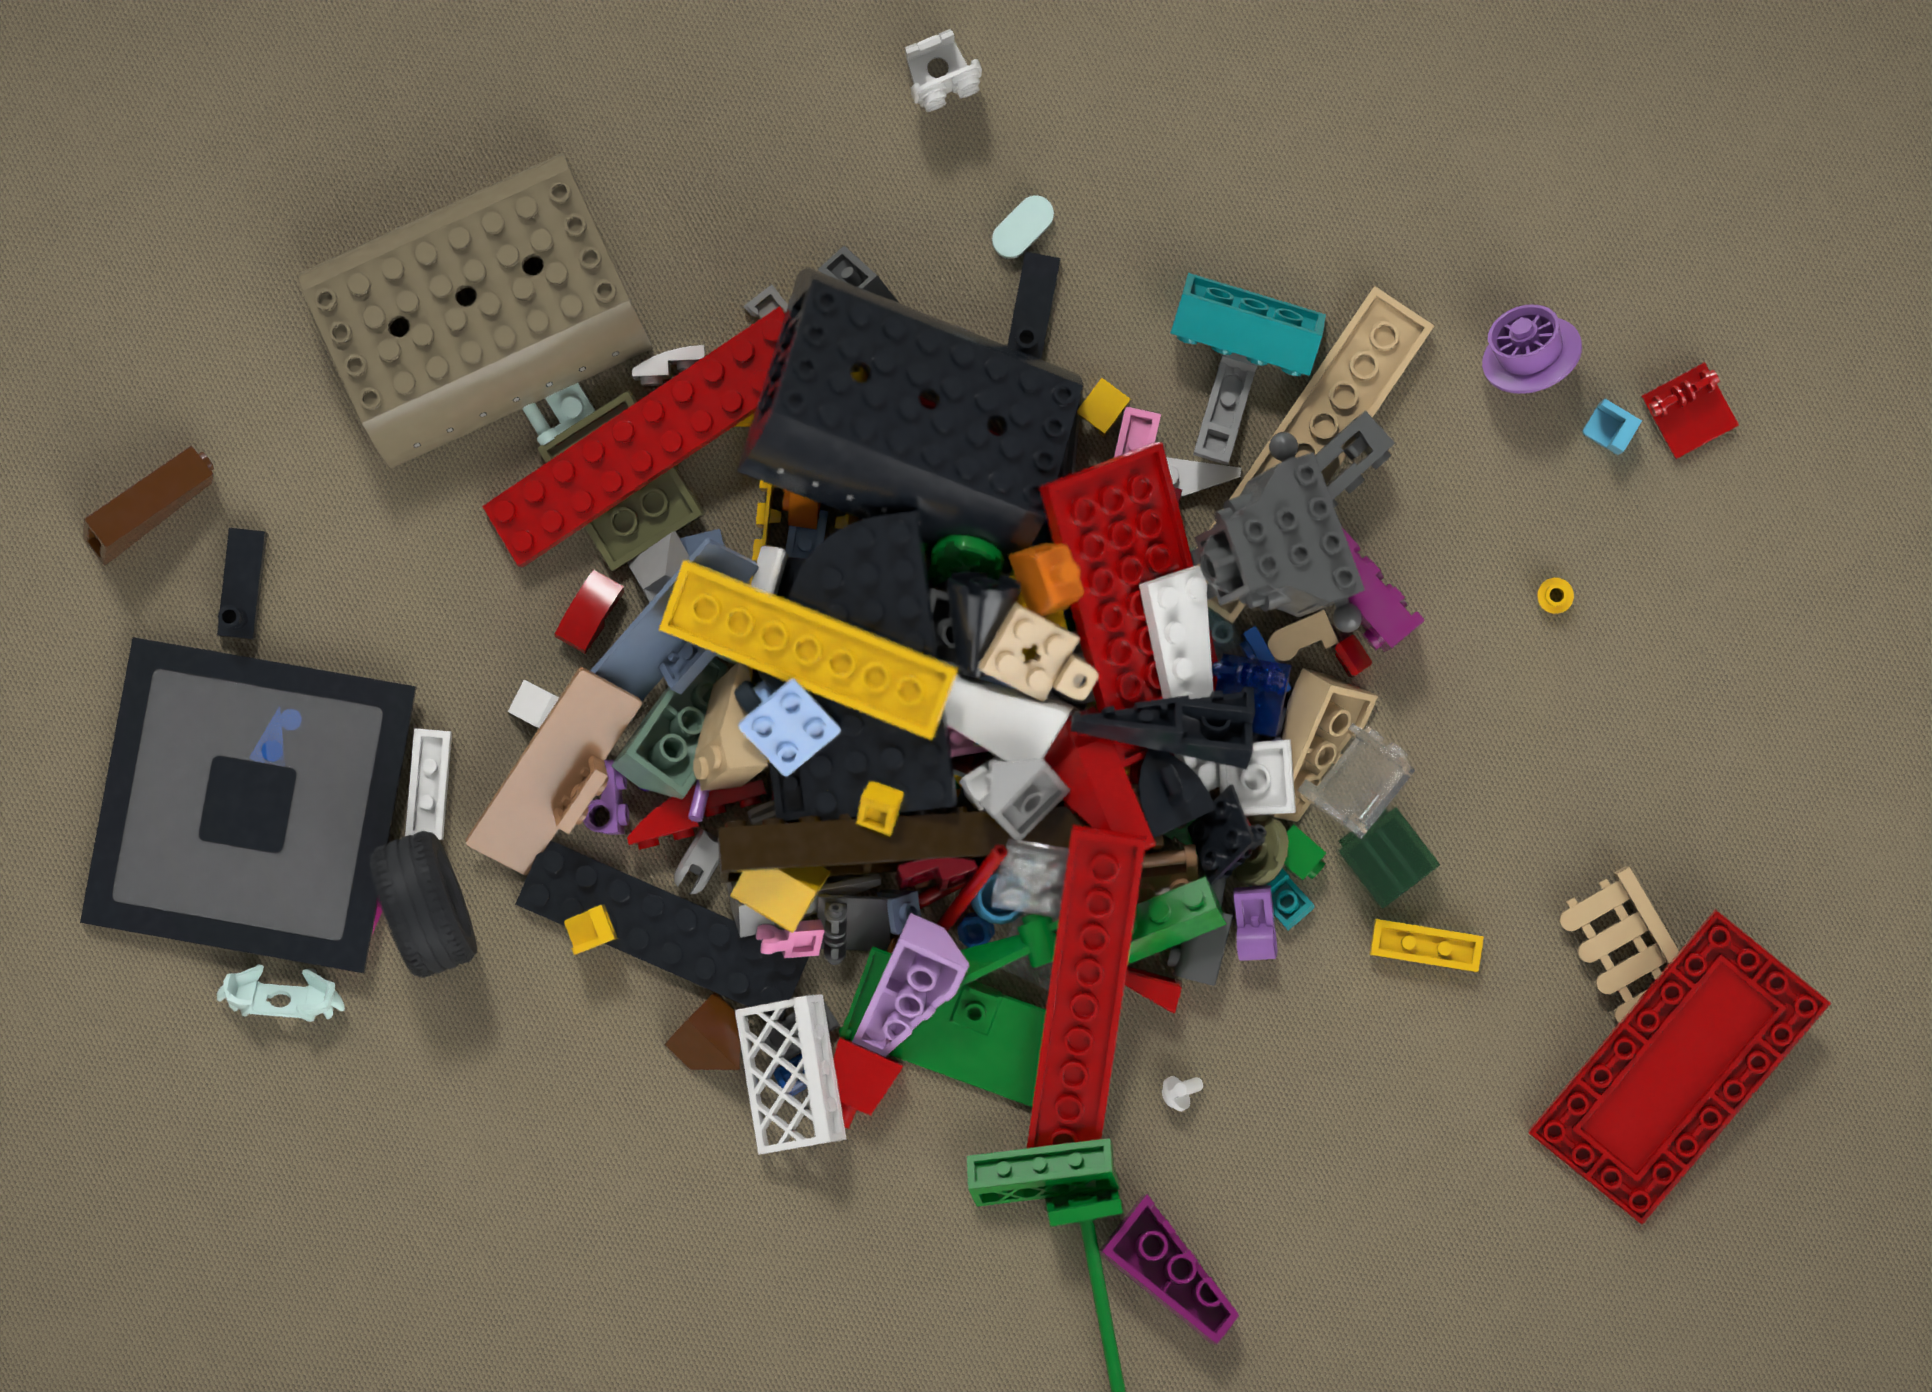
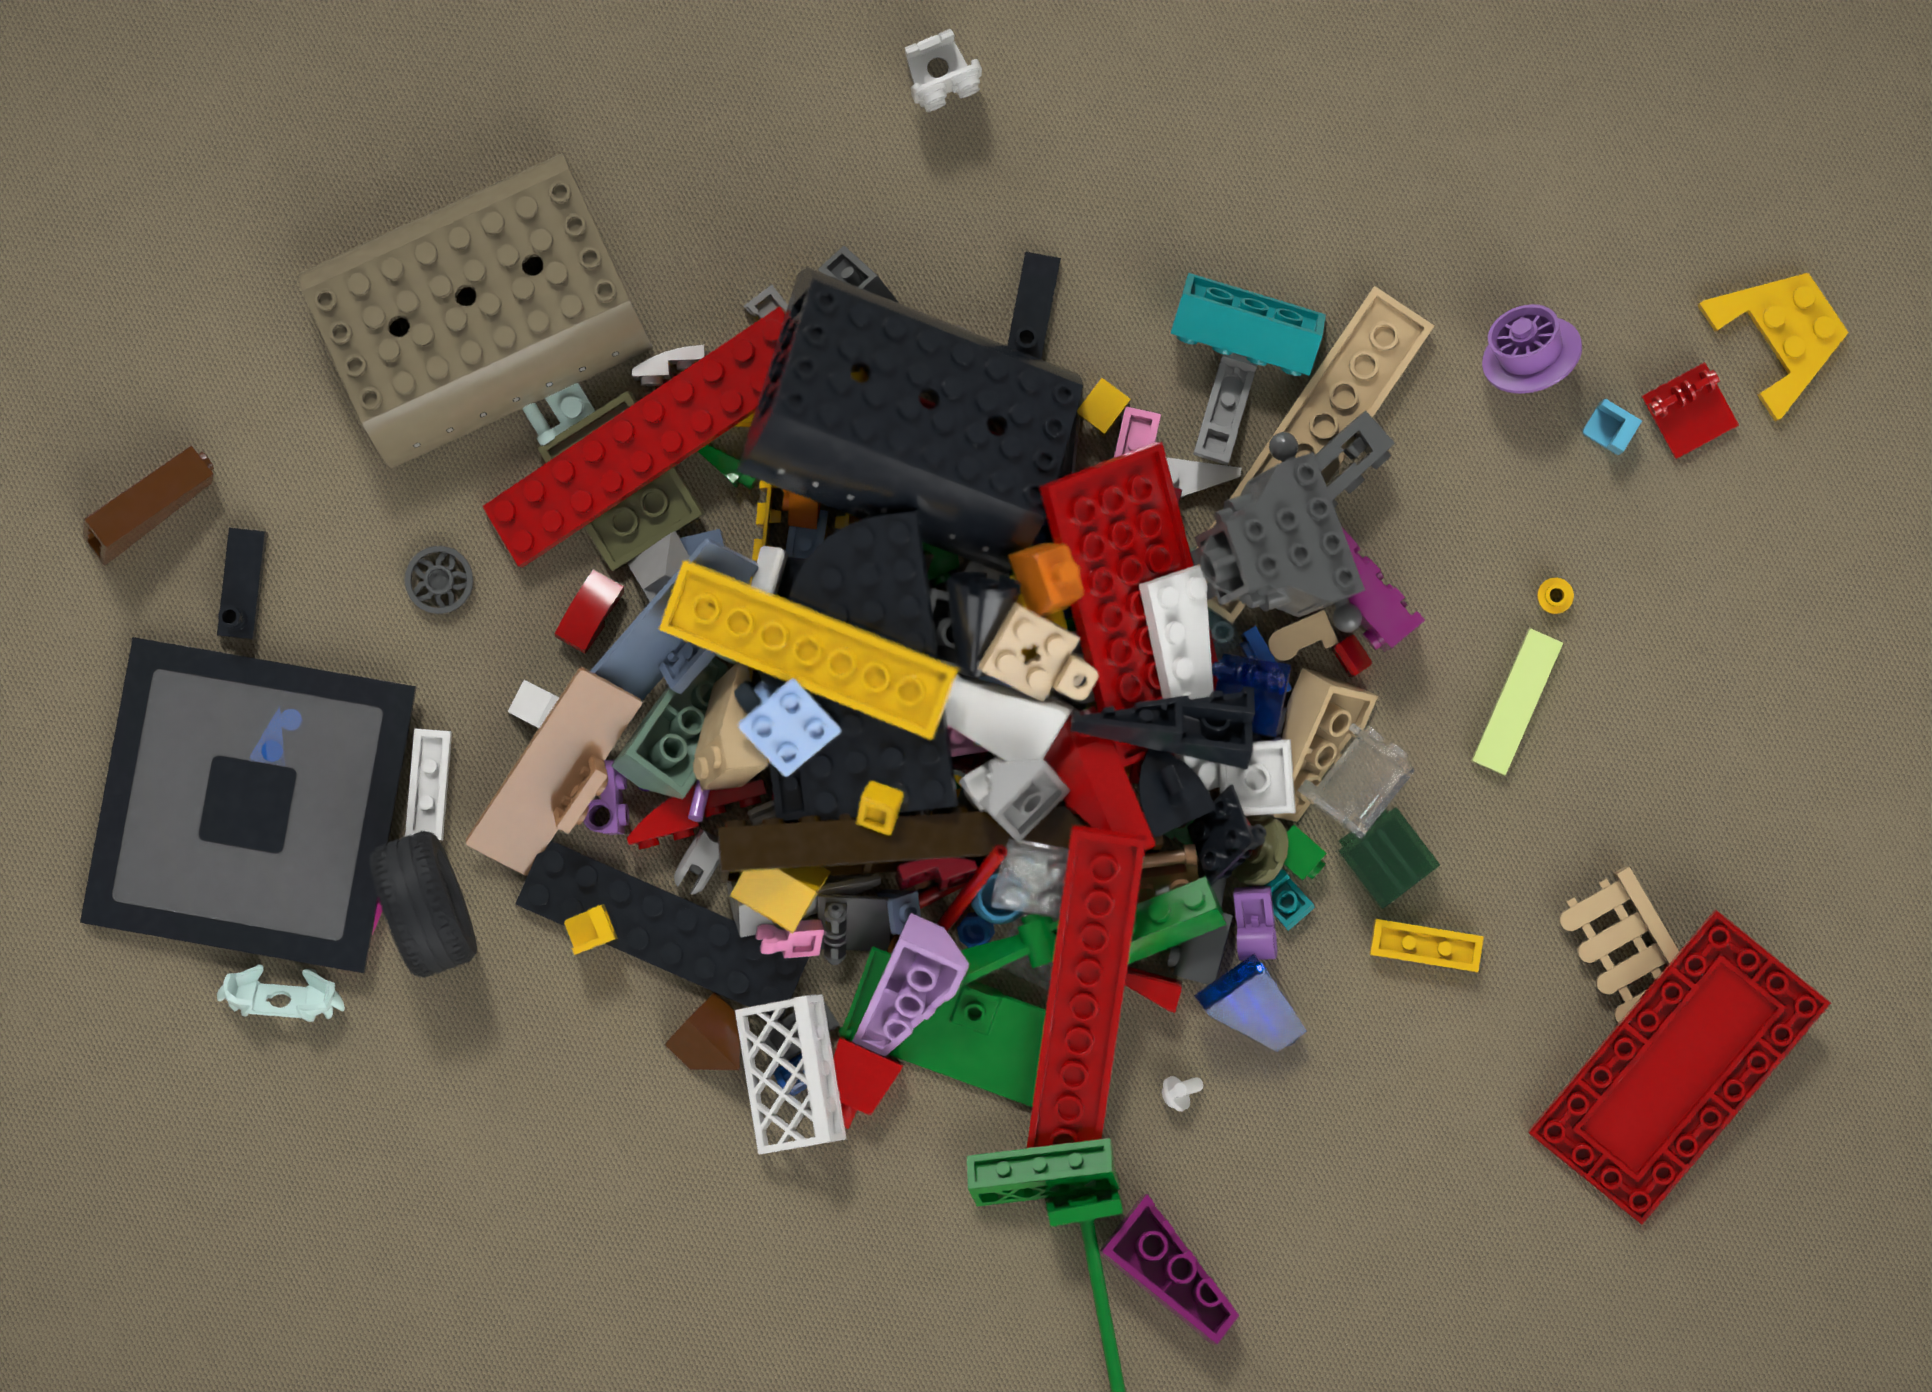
green tile [930,535,1004,580] -> none
light aqua tile [992,195,1054,259] -> none
none -> dark grey wheel [405,546,474,614]
none -> green piece [697,444,758,490]
none -> clear blue slope [1194,954,1307,1052]
none -> yellowish green tile [1471,628,1563,776]
none -> yellow wing [1697,273,1849,422]

